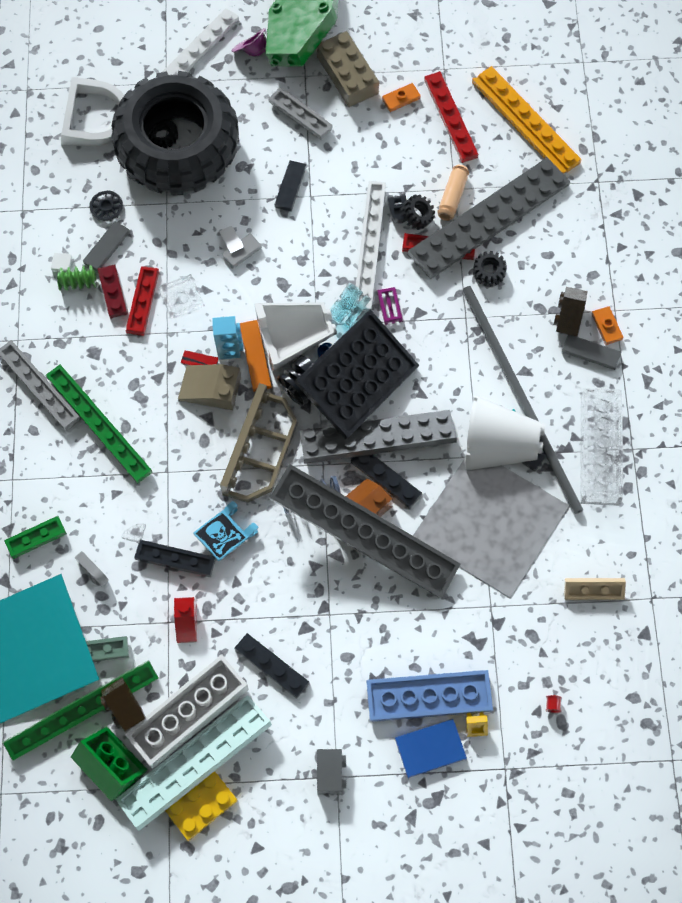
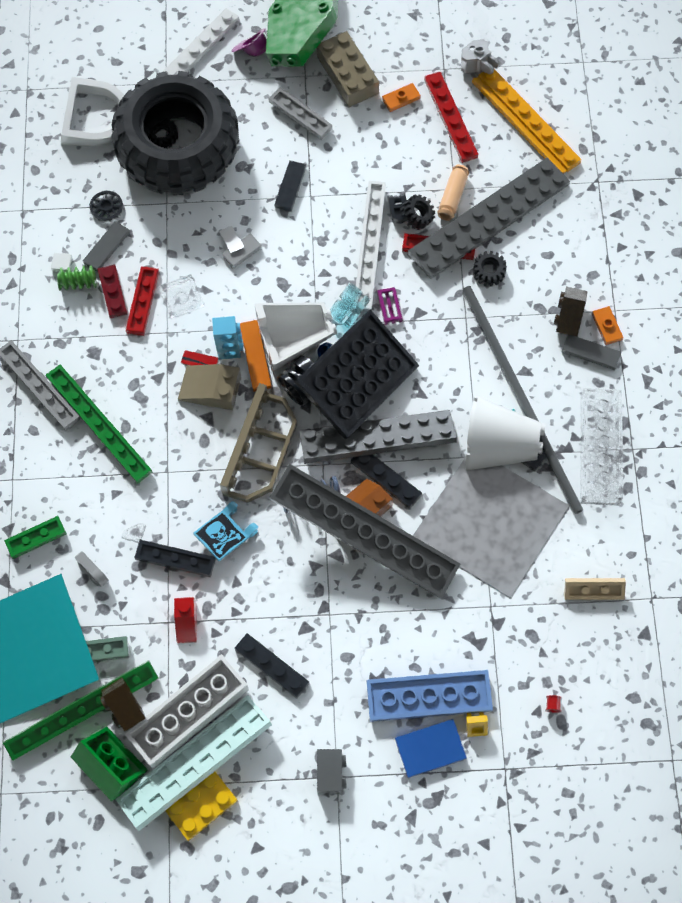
none -> light grey hinge [461,39,501,74]

